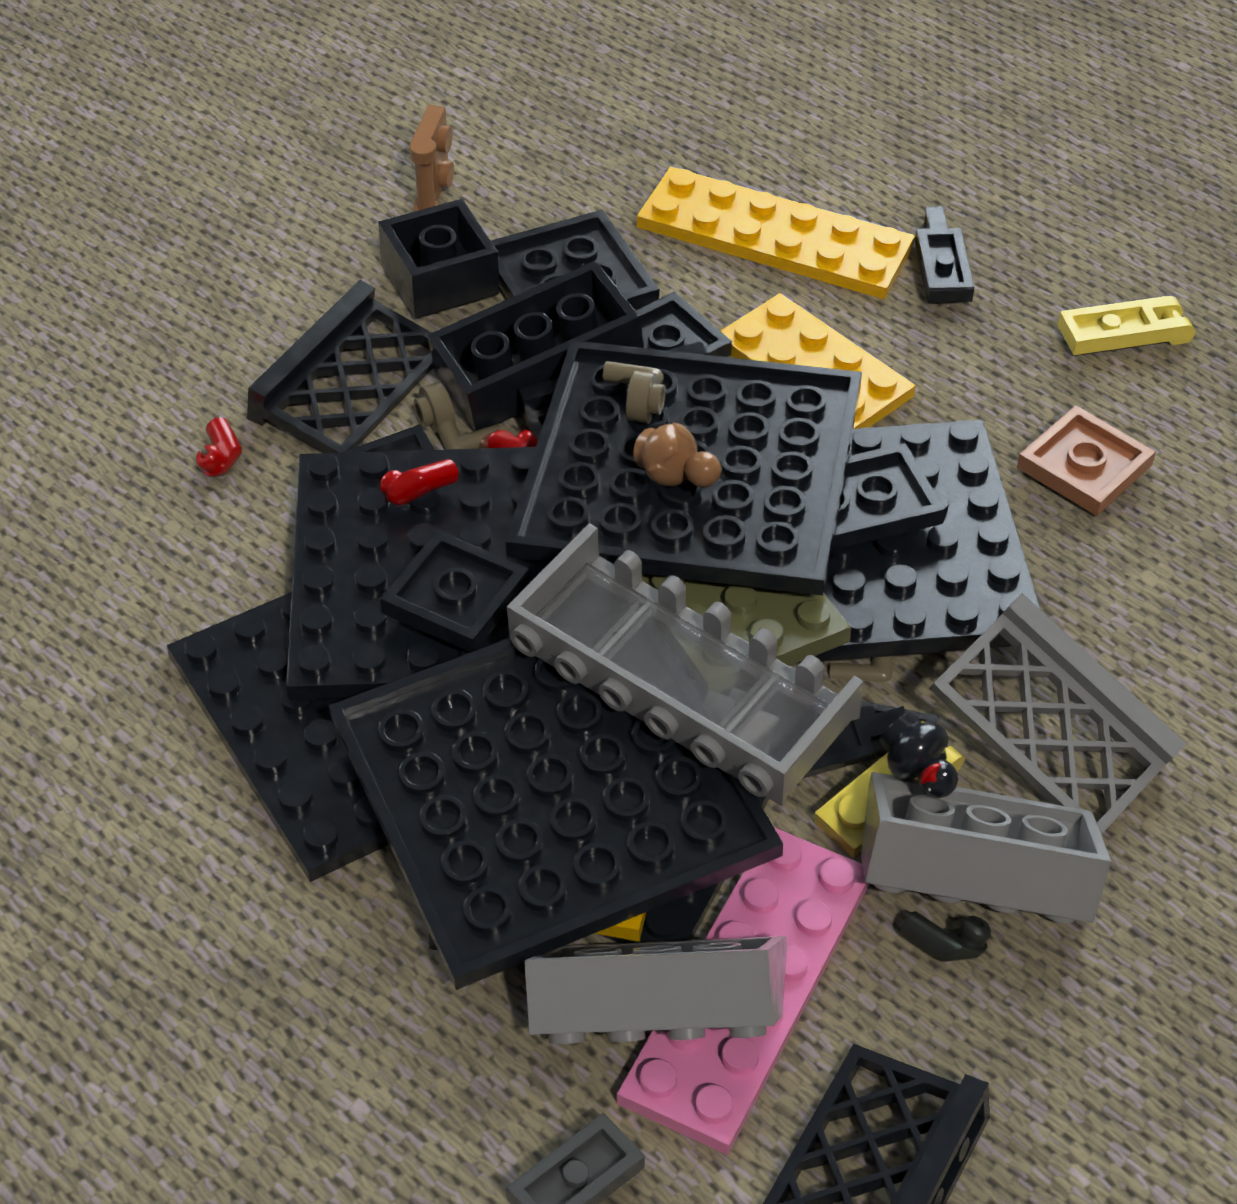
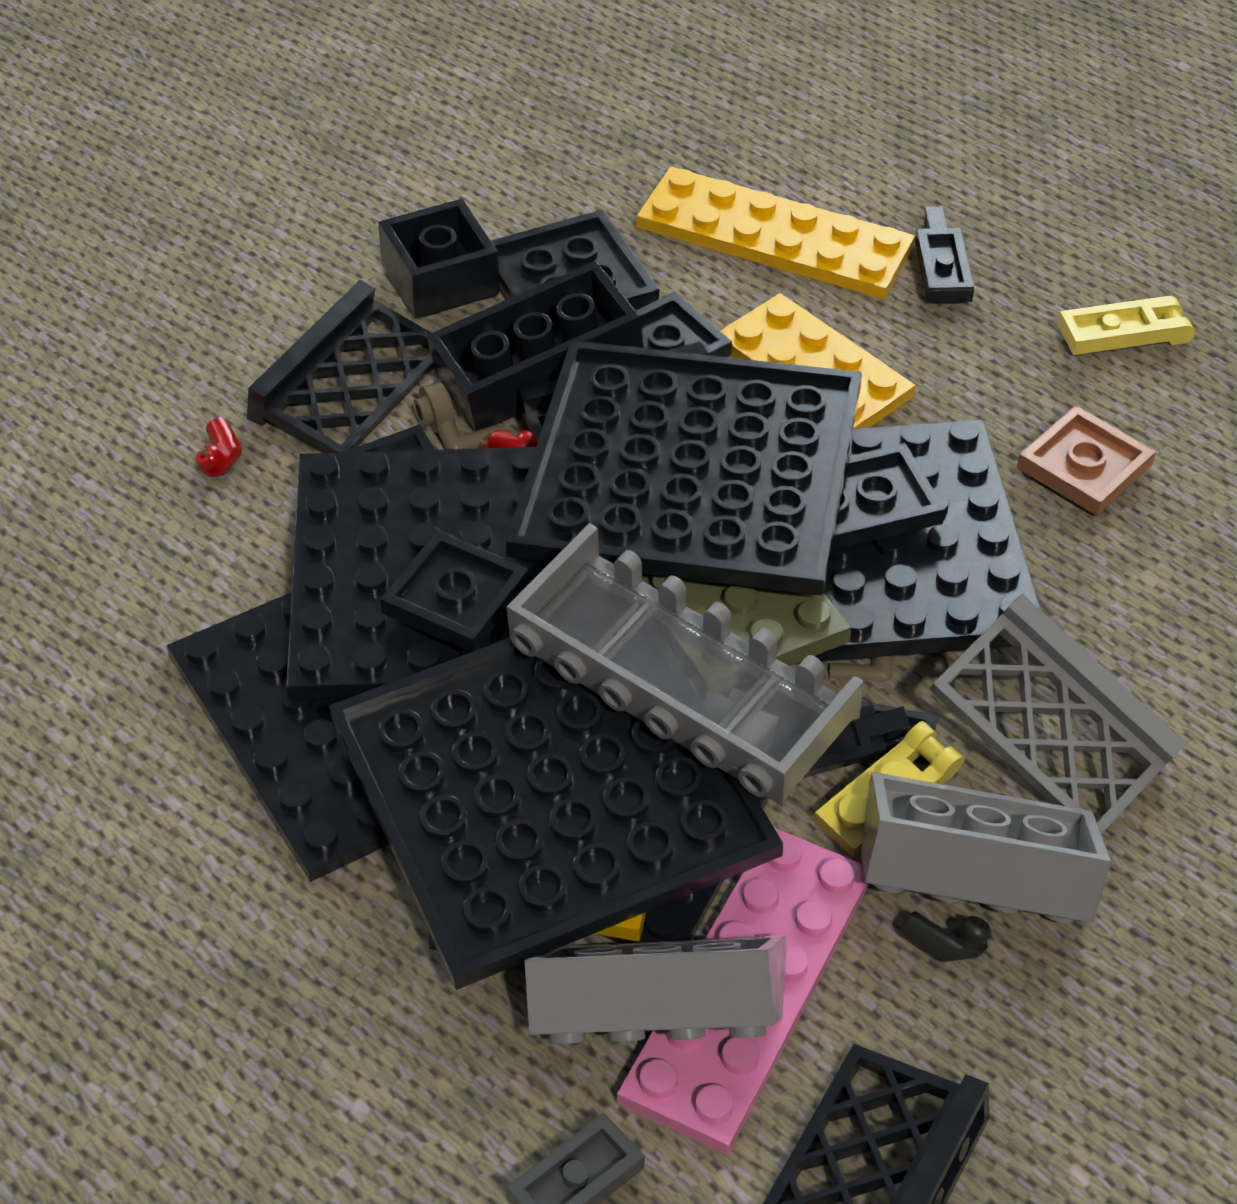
red arm [380,459,459,505] -> none
medium nougat plate [410,105,454,212] -> none
dark tan plate [603,361,665,424] -> none
medium nougat animal [634,422,722,488] -> none
black animal [878,712,959,798] -> none

